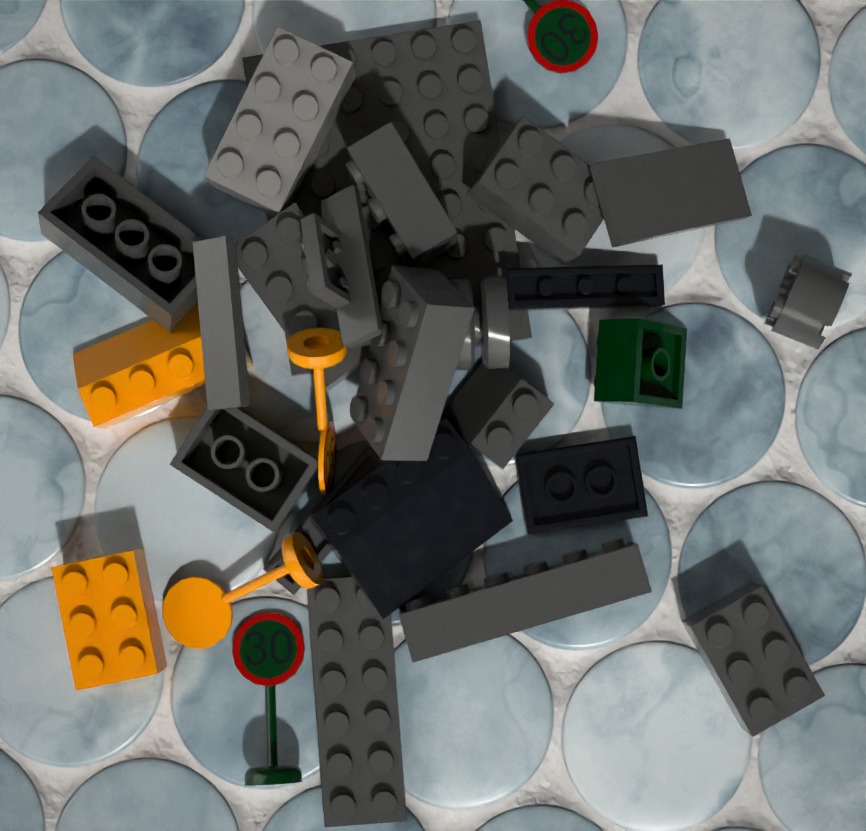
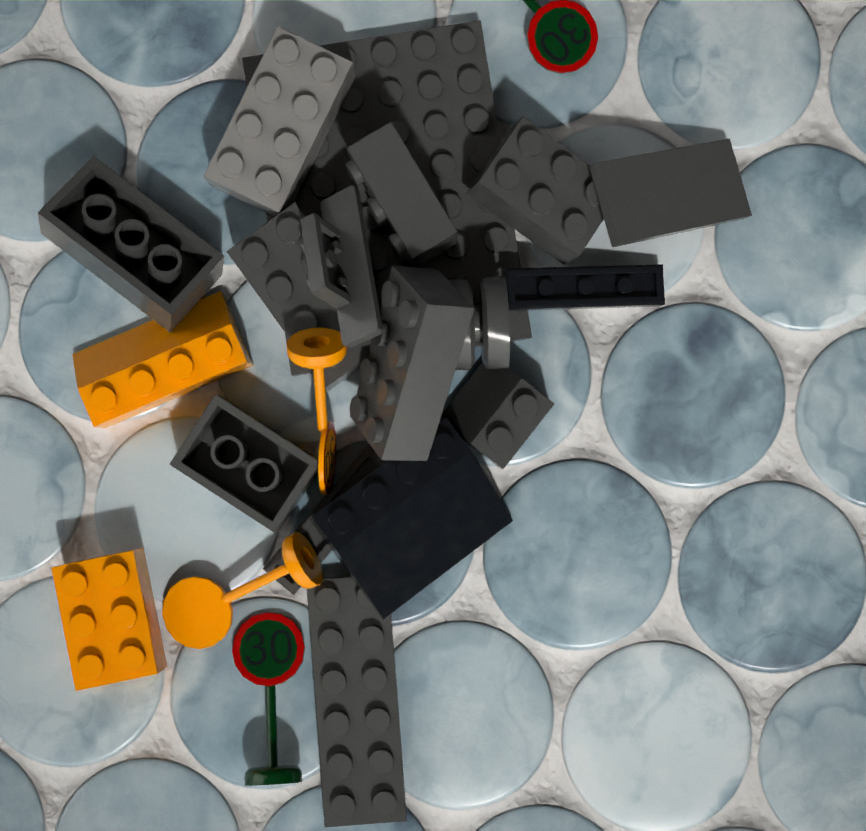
dark grey tile [193,236,250,410] -> none
dark grey brick [399,537,652,663] -> none
black tile [514,436,648,535] -> none
dark green slope [594,318,687,409] -> none
dark grey brick [682,581,825,737] -> none
dark grey brick [764,255,852,350] -> none

